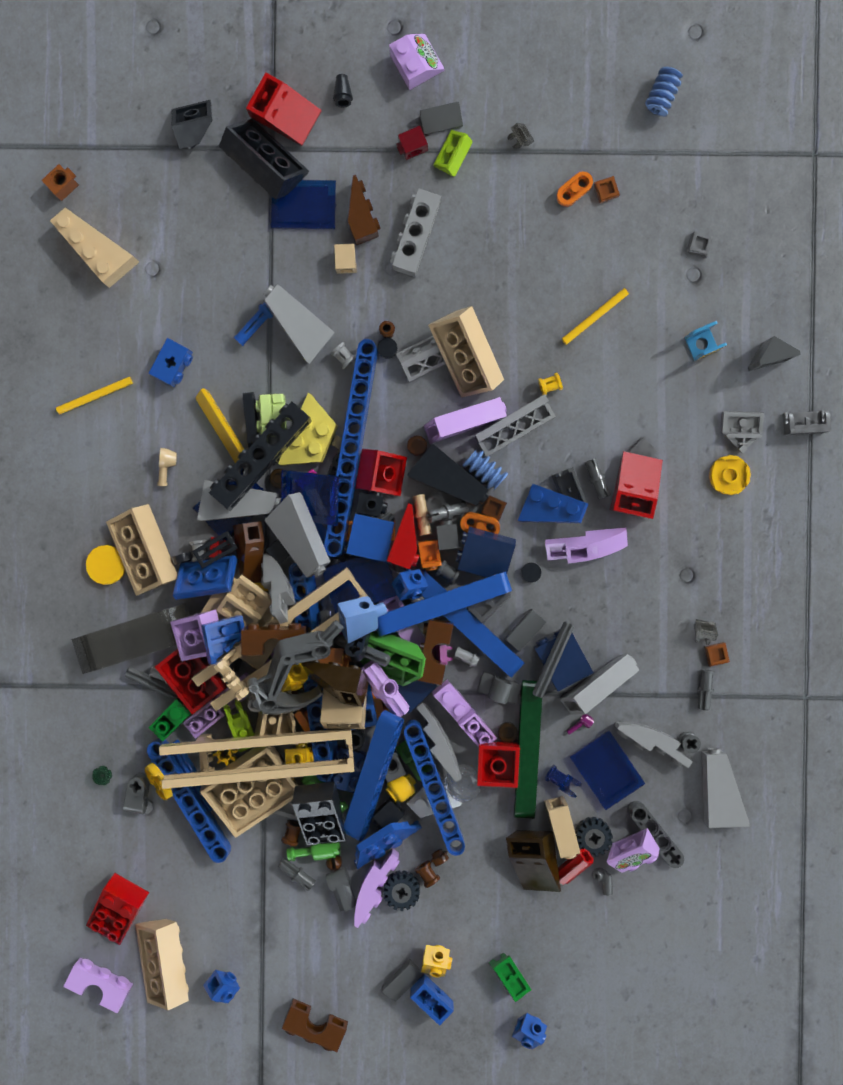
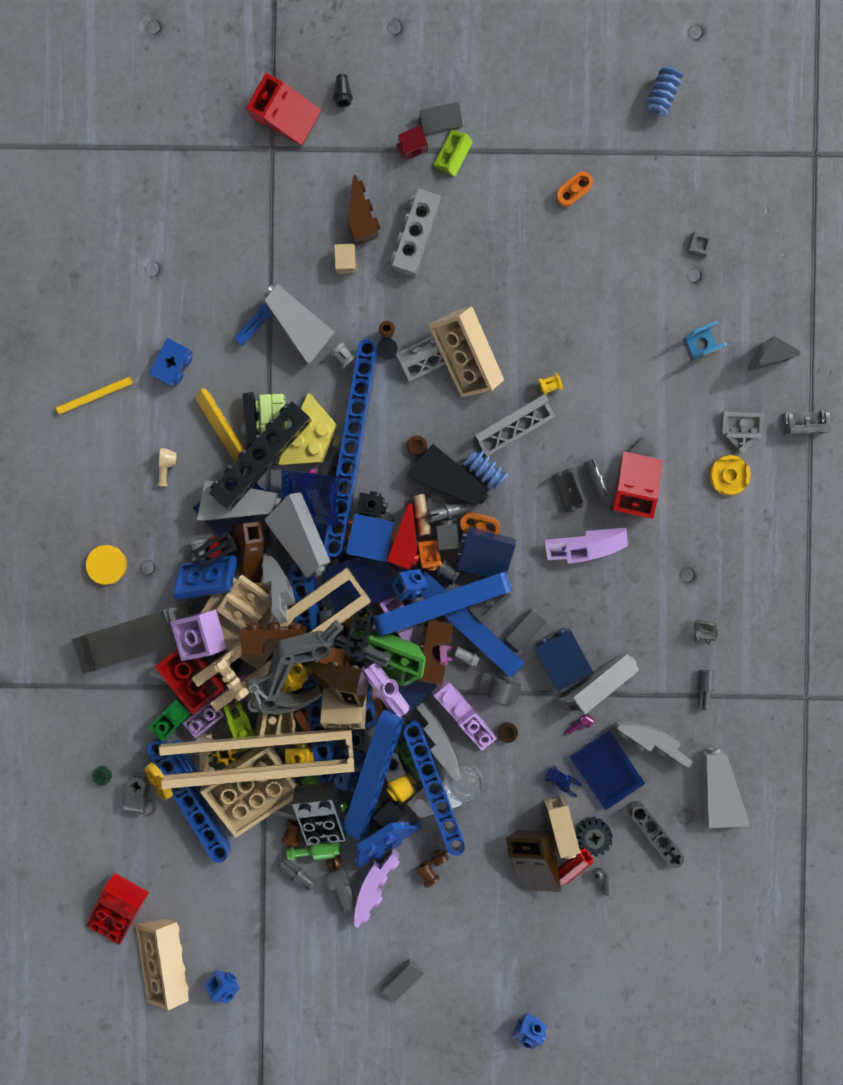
dark orange brick [41,164,79,201] -> none
tan wedge [50,208,139,288] -> none
lavender arch [63,958,133,1013] -> none
tan slope [106,504,178,596] -> none
dark grey axle [125,667,178,700] -> none
black tile [171,552,192,565] -> none
black slope [172,100,213,149] -> none
blue wing [201,615,245,665] -> none
black slope [219,118,309,200] -> none
dark brown tile [269,469,290,489] -> none
clear blue piece [271,180,336,229] -> none
reddish brown arch [282,998,348,1052] -> none
medium blue torso [337,596,387,643] -> none
red slope [355,449,407,496] -> none
black wheel [384,870,420,911] -> none
lavender slope [389,34,444,90] -> none
blue brick [410,974,454,1026] -> none
yellow brick [421,945,452,978] -> none
lavender slope [424,397,507,444] -> none
red slope [477,742,520,788] -> none
reddish brown tile [481,495,507,521] -> none
green hinge [488,953,531,1002] -> none
clear smoke tile [507,123,534,149] -> none
dark green beam [514,680,542,819] -> none
blue wing [518,484,588,523] -> none
black tile [521,562,541,583] -> none
dark grey axle [533,621,574,698] -> none
yellow bar [562,288,629,345] -> none
dark orange tile [594,176,620,203] -> none
lavender slope [607,828,660,873] -> none
dark grey bush [678,732,701,753] -> none
dark orange tile [704,642,730,667] -> none

